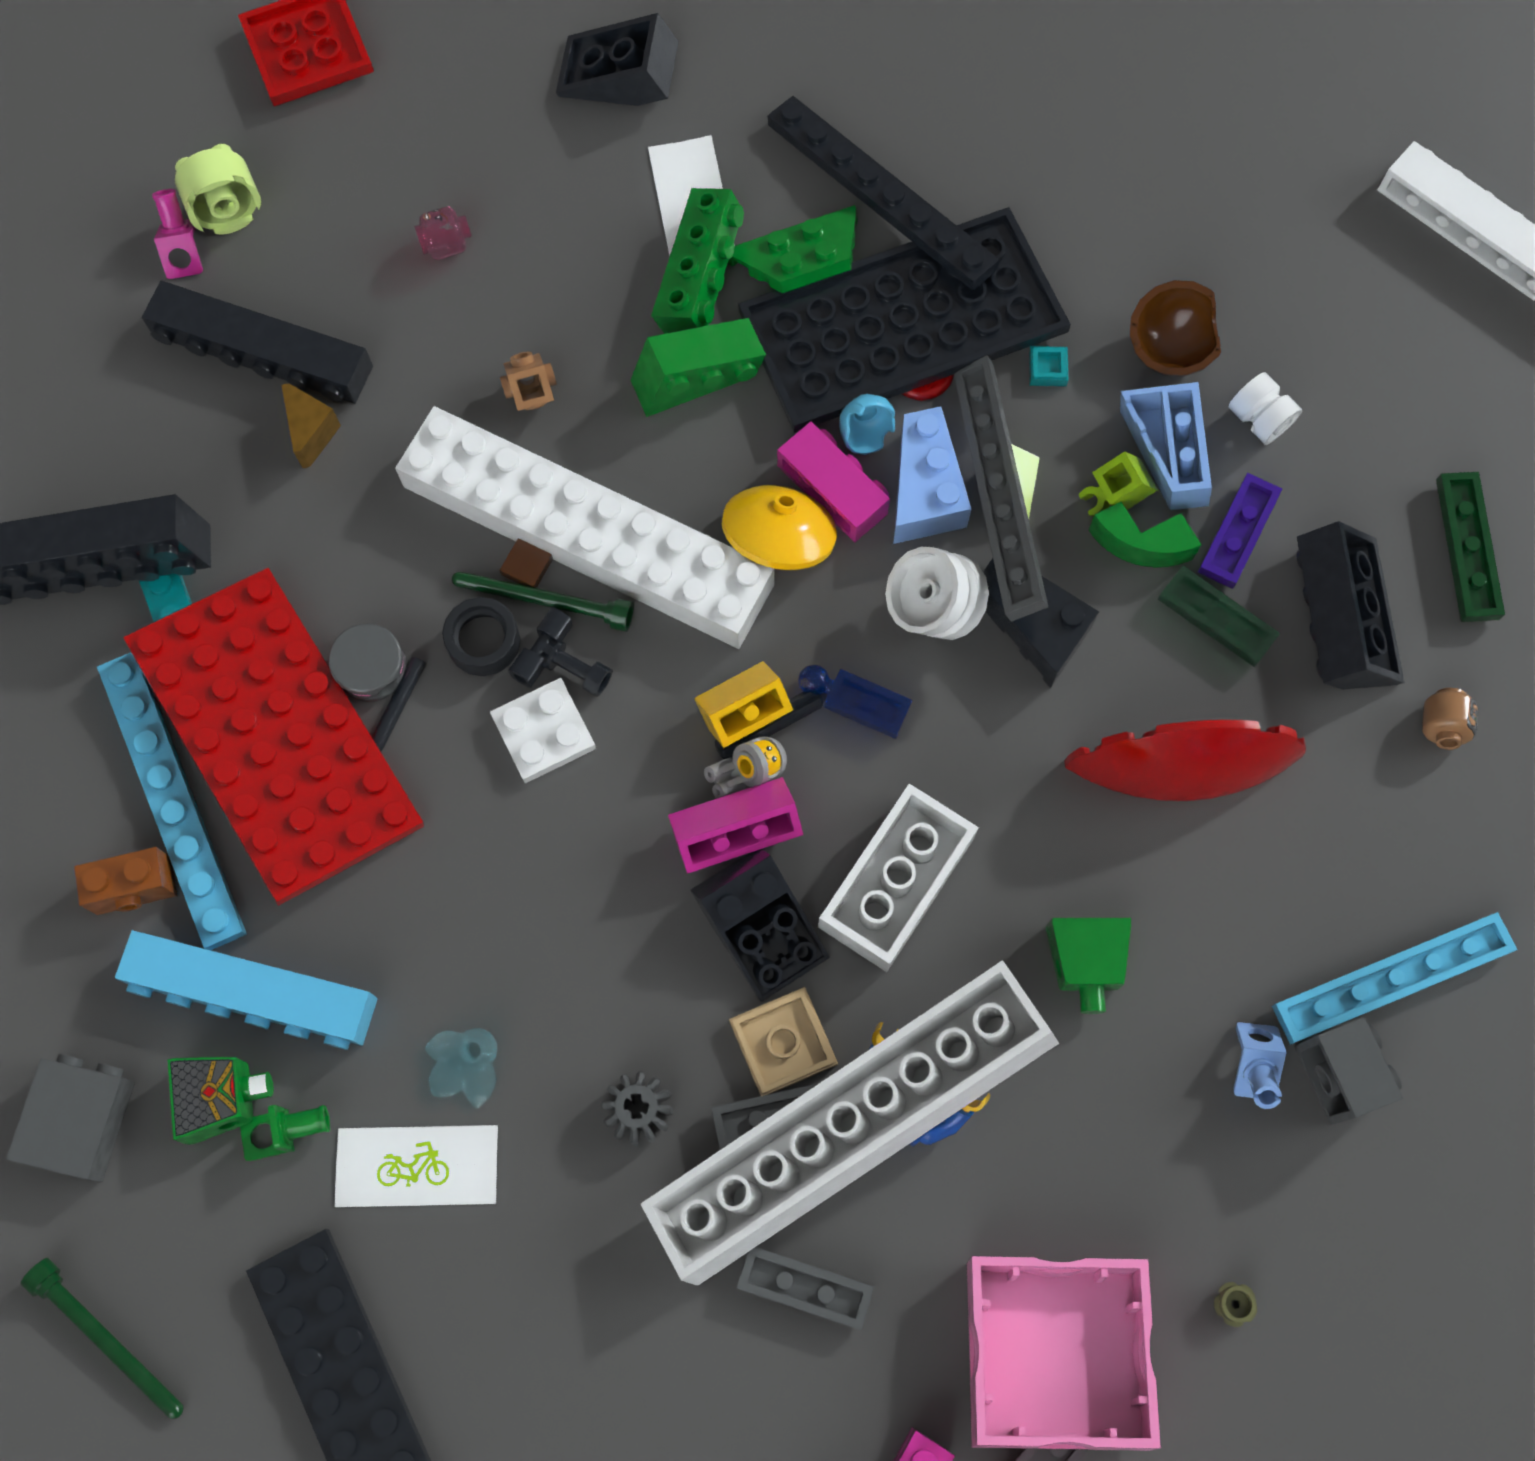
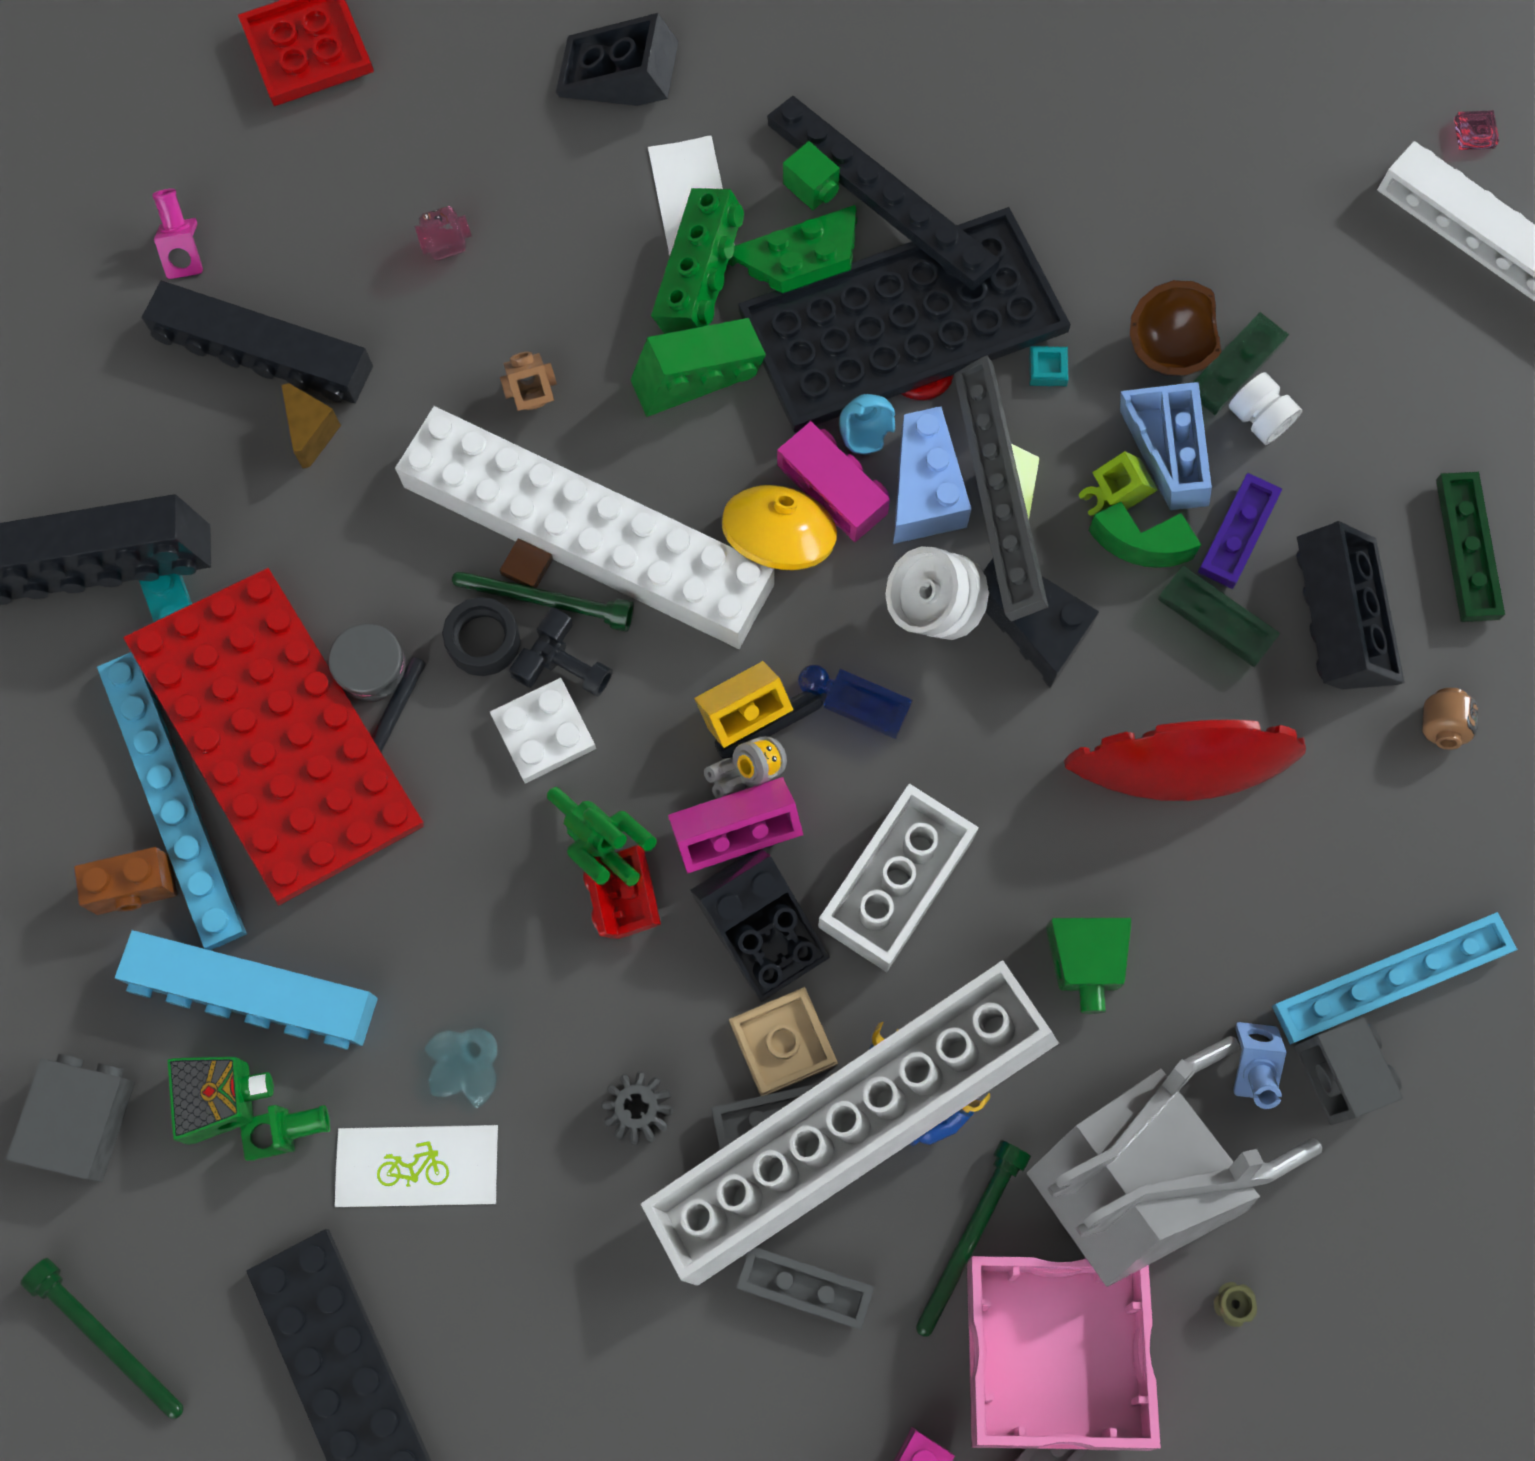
yellowish green brick [175,144,261,235] -> none
none -> green plant [547,787,657,886]
none -> red bracket [583,845,661,939]
none -> green brick [783,141,840,211]
none -> dark green piece [916,1140,1031,1337]
none -> light grey piece [1027,1036,1322,1287]
none -> clear green plate [1193,312,1289,416]
none -> clear pink tile [1454,110,1499,150]

